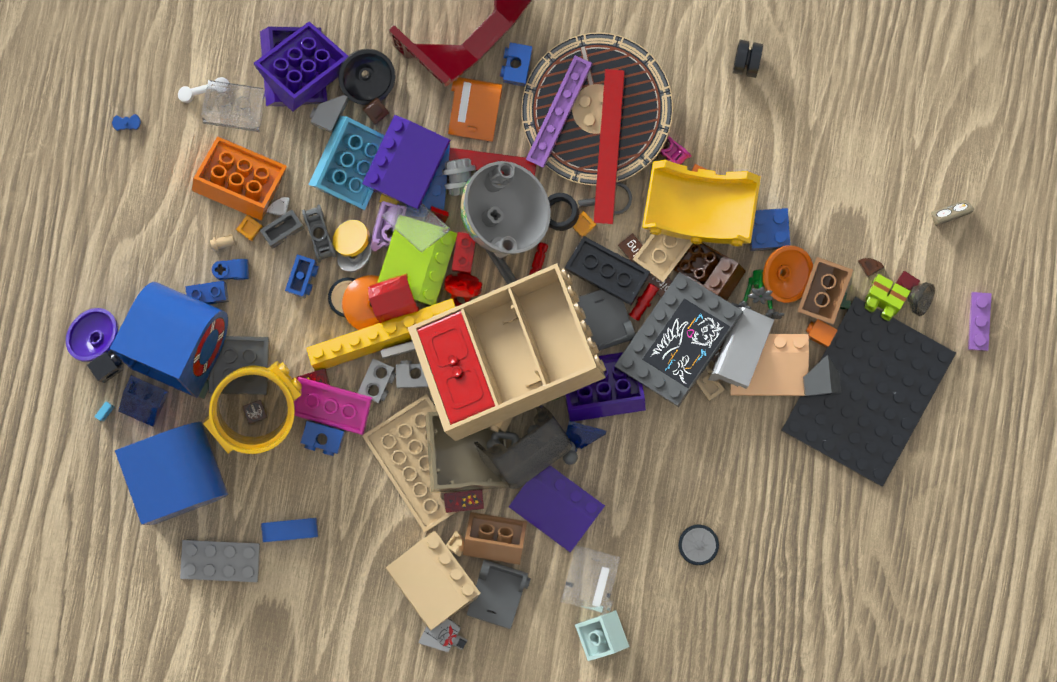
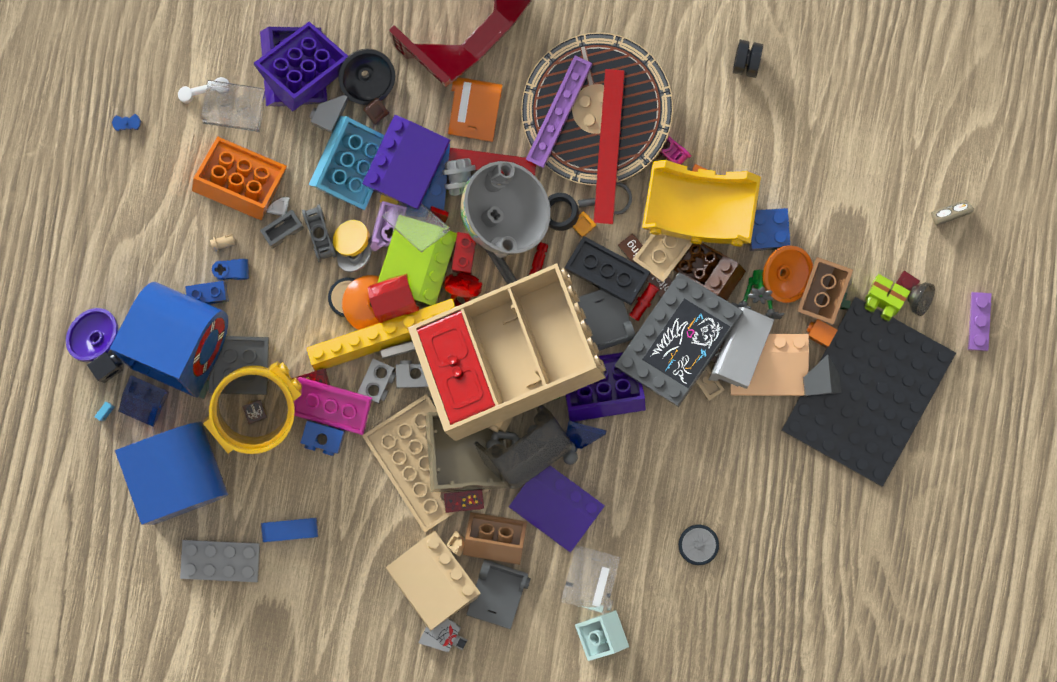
light orange tile [236,215,263,241] -> none
blue brick [285,254,319,299] -> none
blue brick [500,42,532,87] -> none
reddish brown tile [858,258,884,278] -> none

